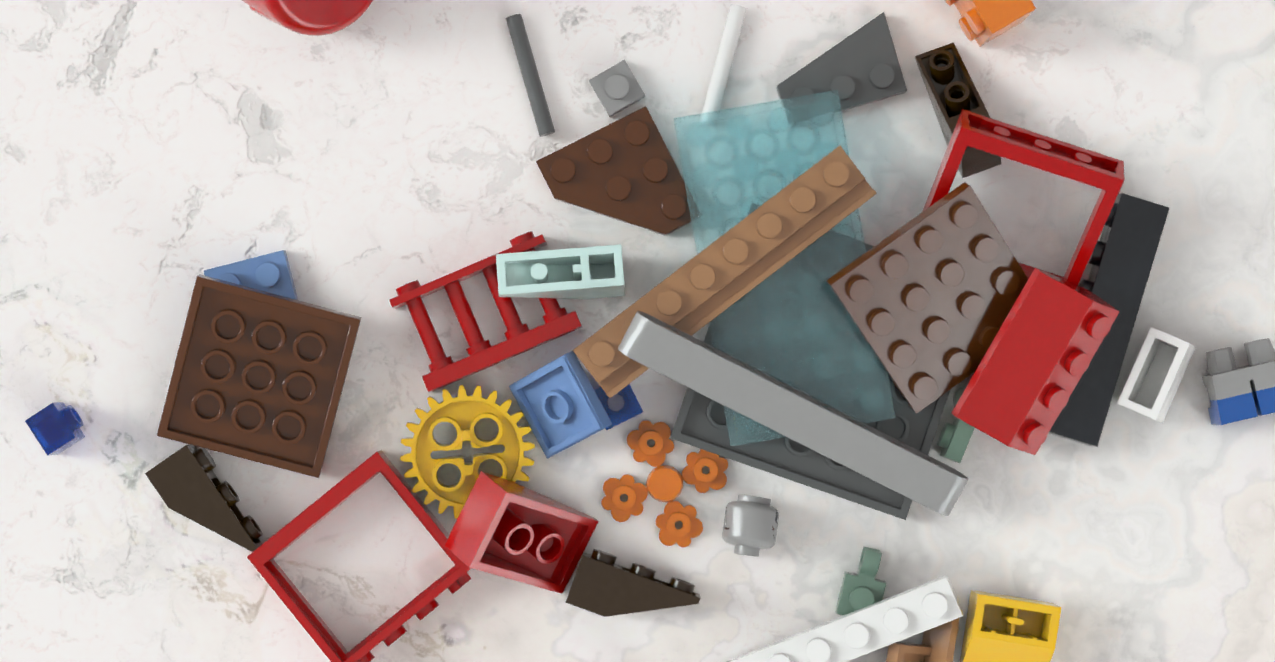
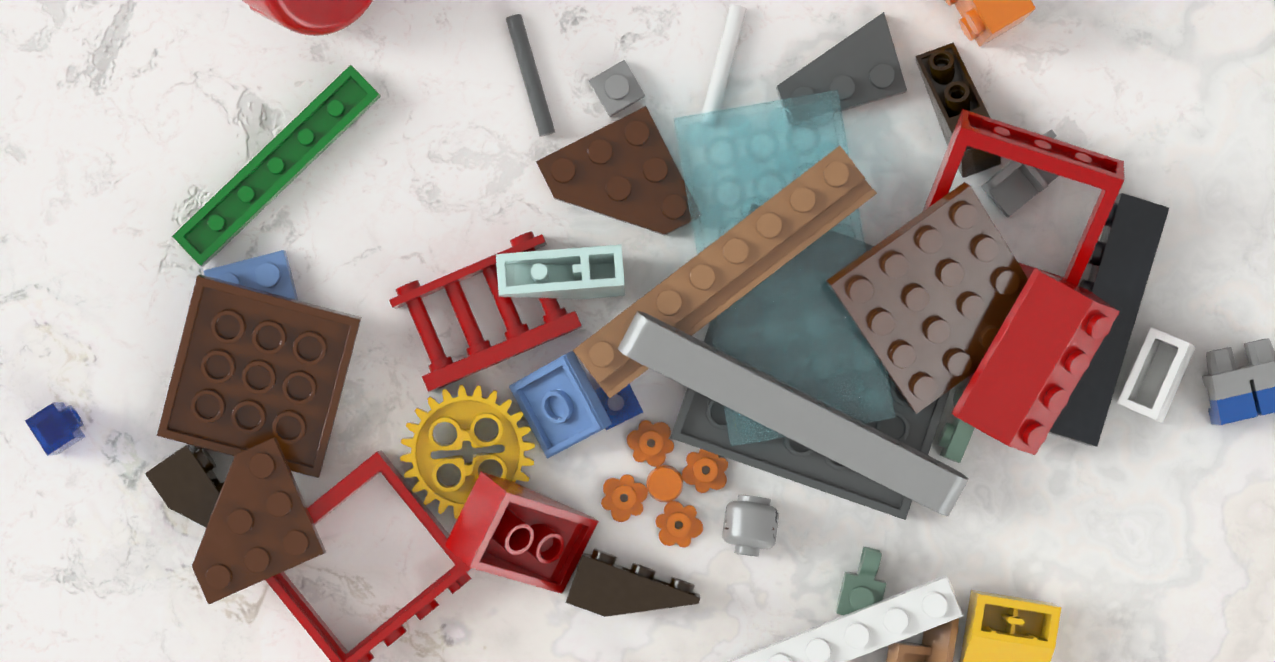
none -> green plate [172,65,381,267]
none -> reddish brown plate [192,437,326,605]
none -> light grey panel [981,129,1059,218]

